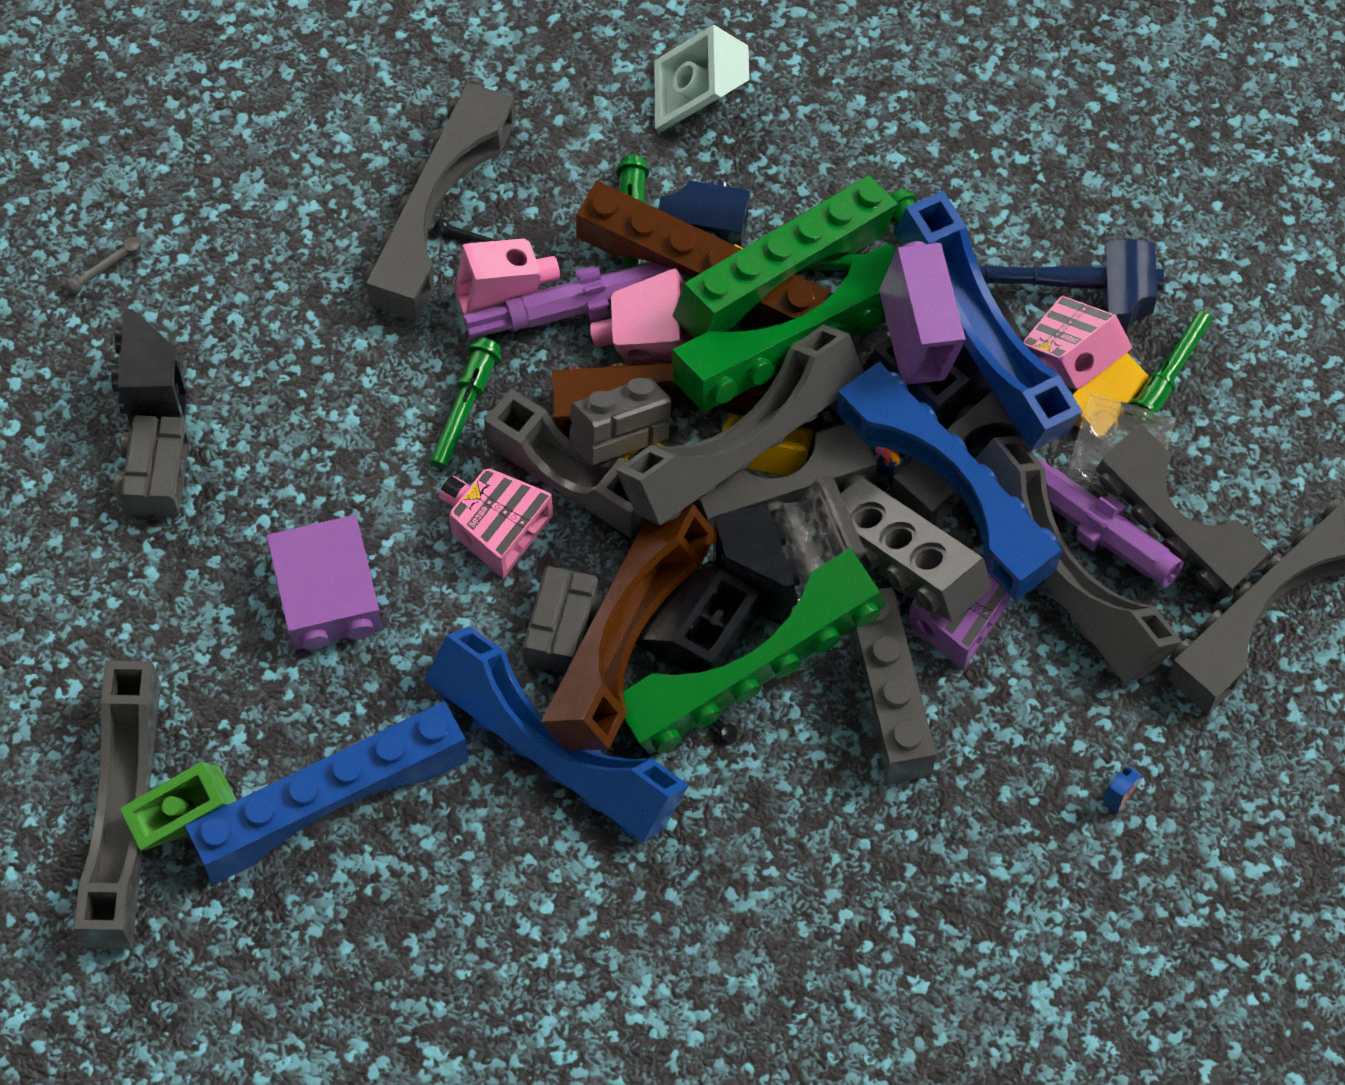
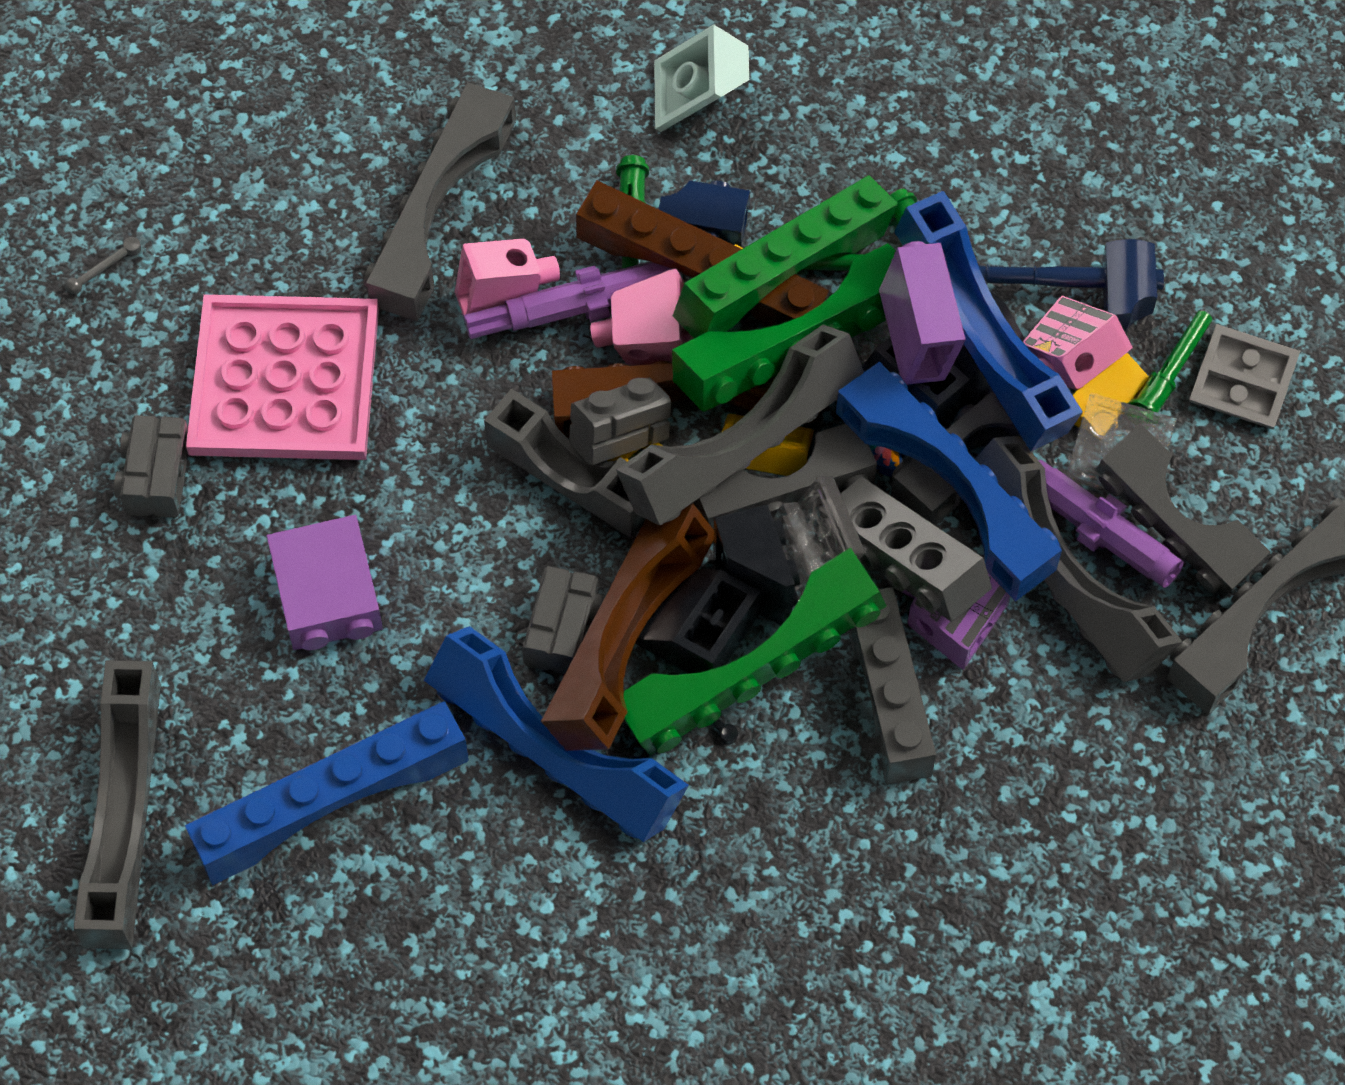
black slope [111,309,188,426] -> none
bright green slope [120,762,236,851] -> none
green pin [430,338,502,469] -> none
black hinge [434,219,508,243] -> none
bright pink torso [439,469,553,579] -> none
blue tile [1103,766,1143,814] -> none
none -> bright pink plate [186,295,379,460]
none -> light grey slope [1189,324,1300,430]

